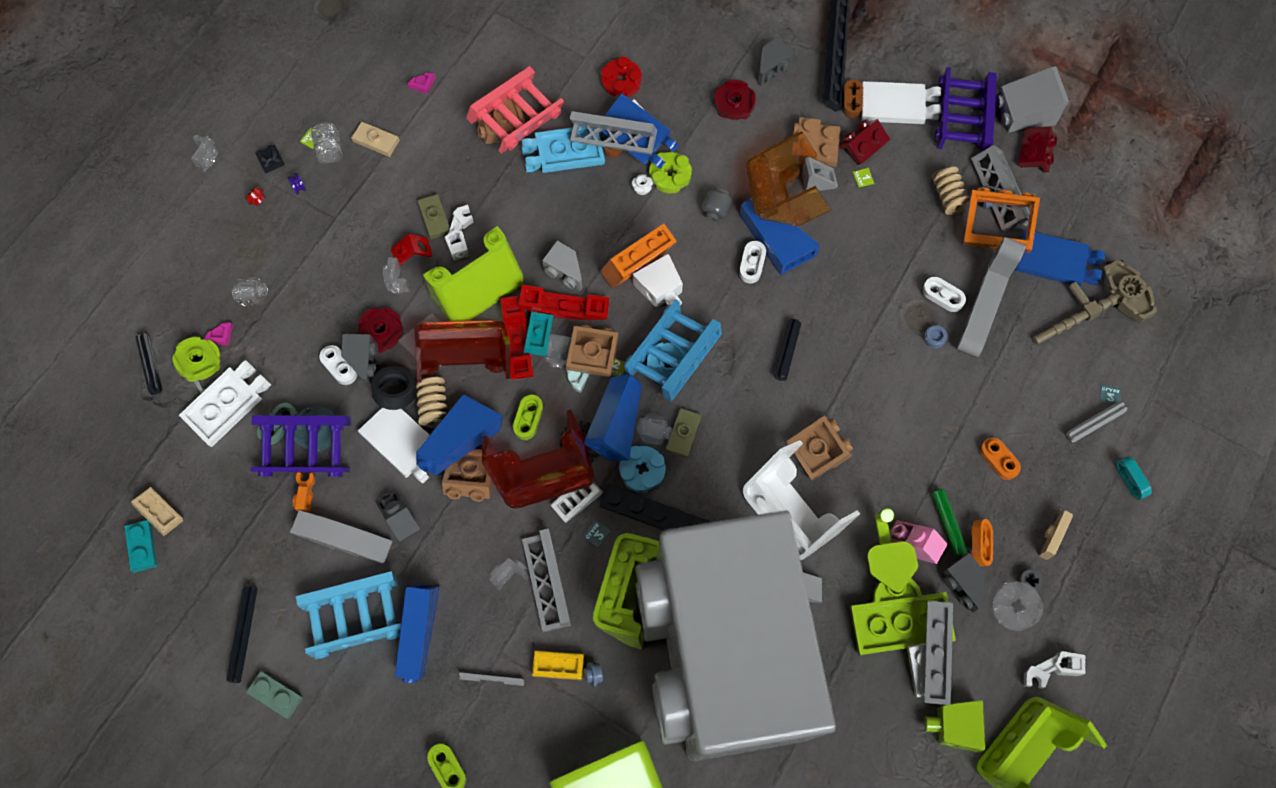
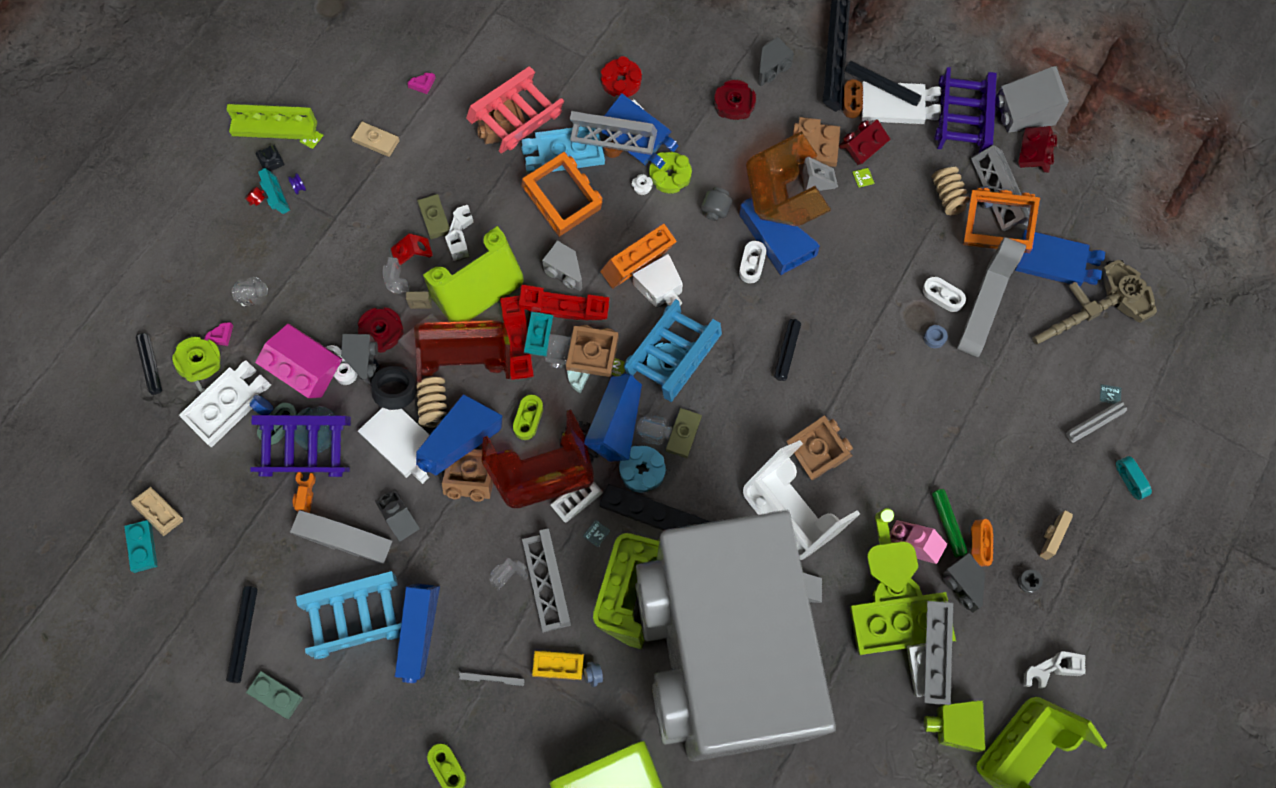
clear bracket [191,134,219,172] -> none
clear wheel [310,123,343,164] -> none
orange plate [980,438,1021,480] -> none
clear plate [992,581,1043,631] -> none
none -> lime fence [226,104,317,140]
none -> blue tile [249,395,274,415]
none -> dark pink slope [255,324,342,398]
none -> teal plate [258,168,290,214]
none -> dark tan tile [406,292,432,309]
none -> orange window [522,151,603,237]
none -> black axle [845,61,922,106]

